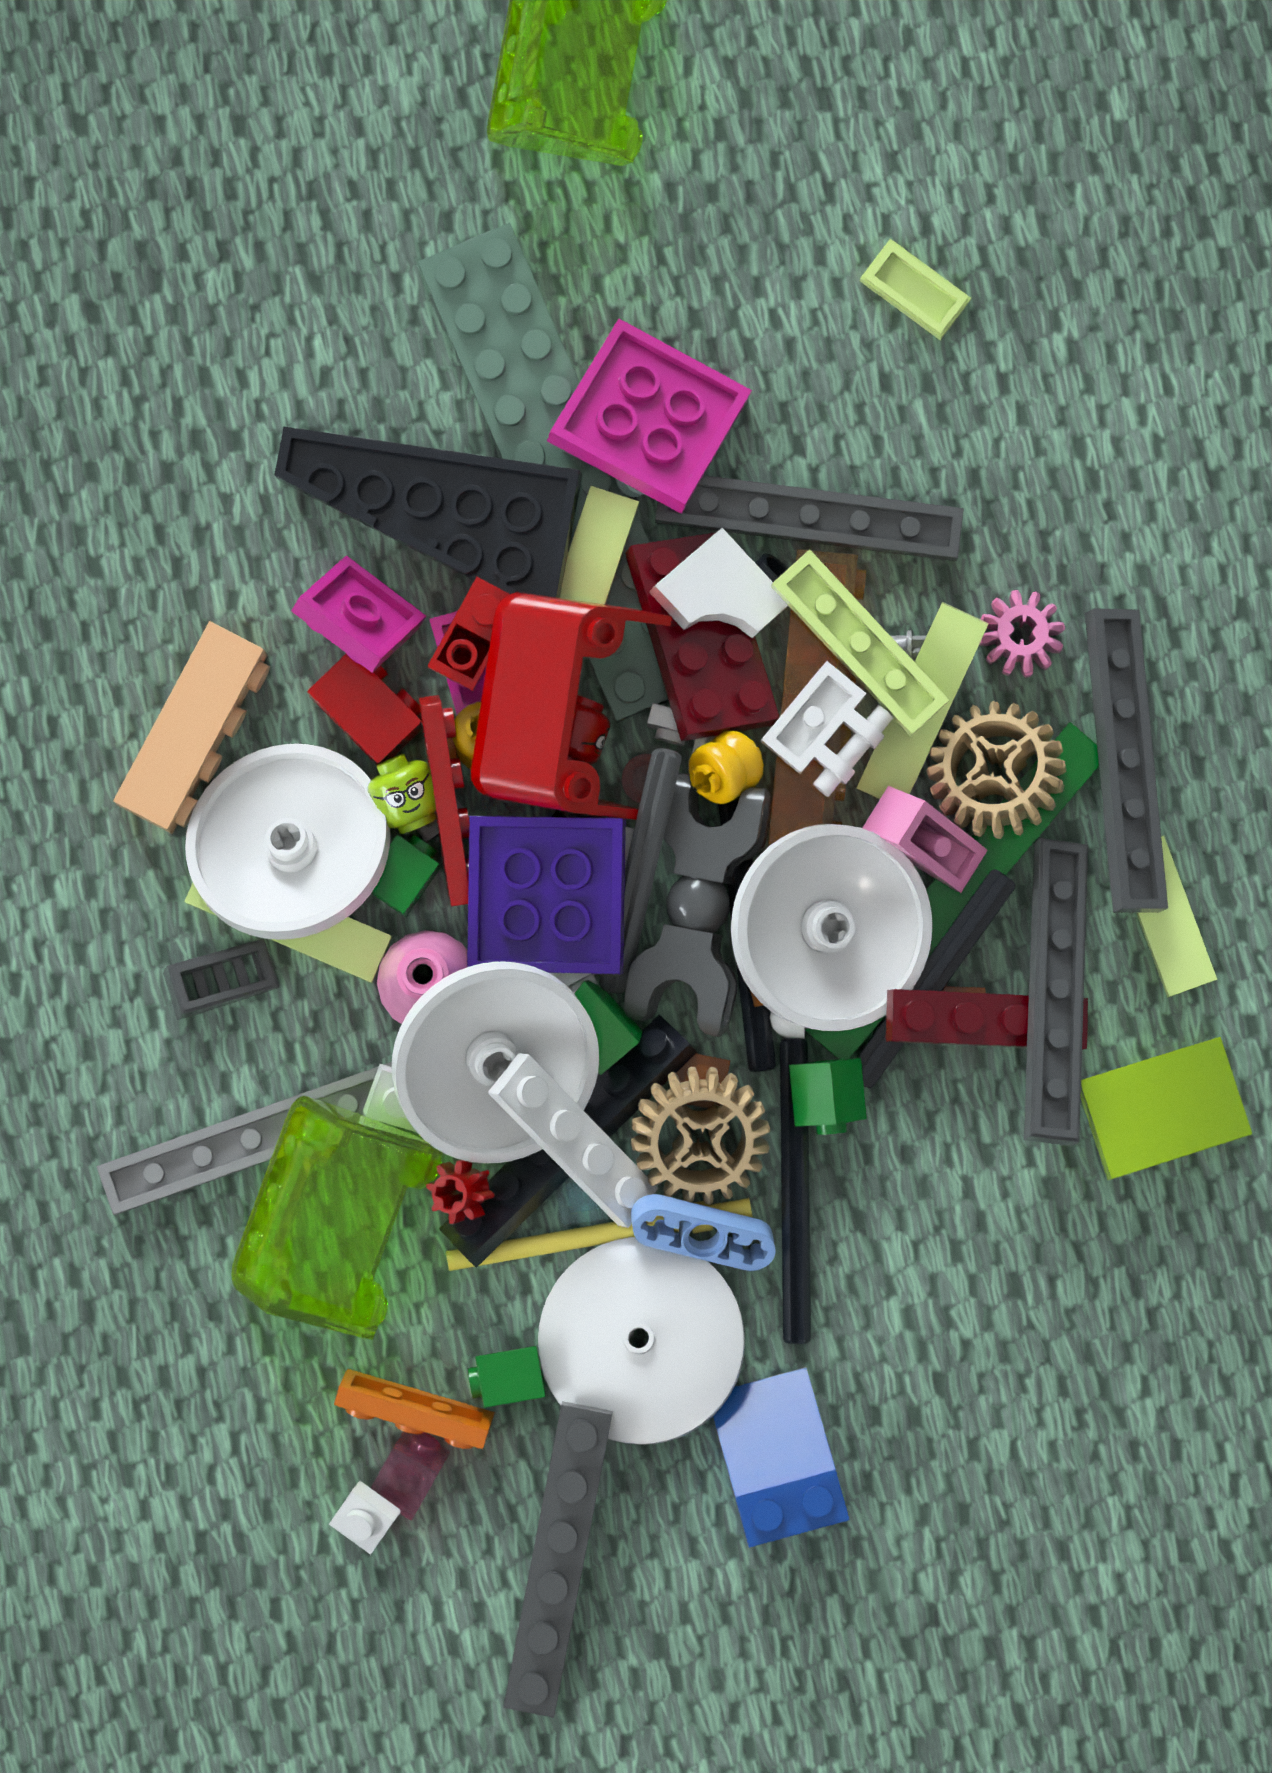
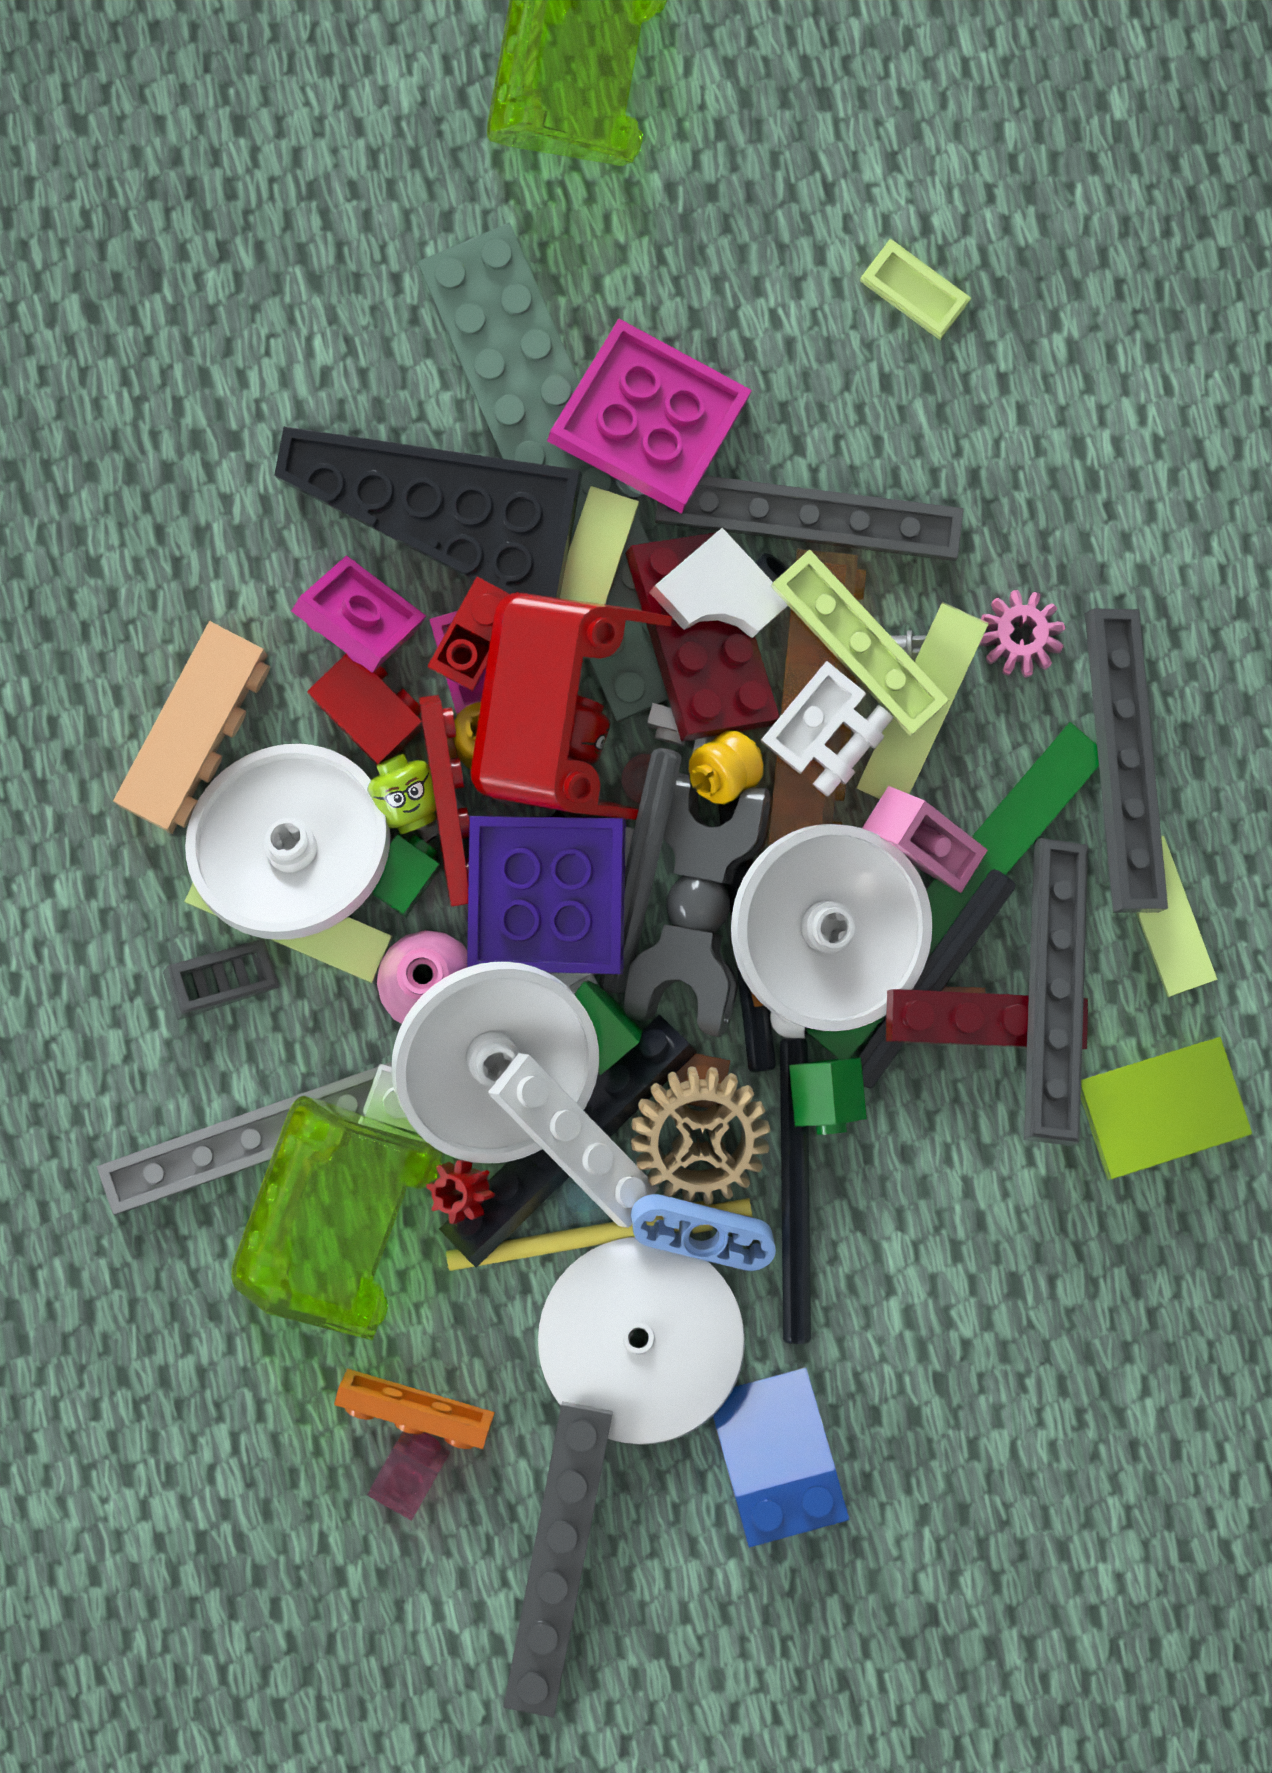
white plate [329,1481,401,1555] -> none
green brick [468,1345,546,1408] -> none
tan gear [927,701,1066,839] -> none

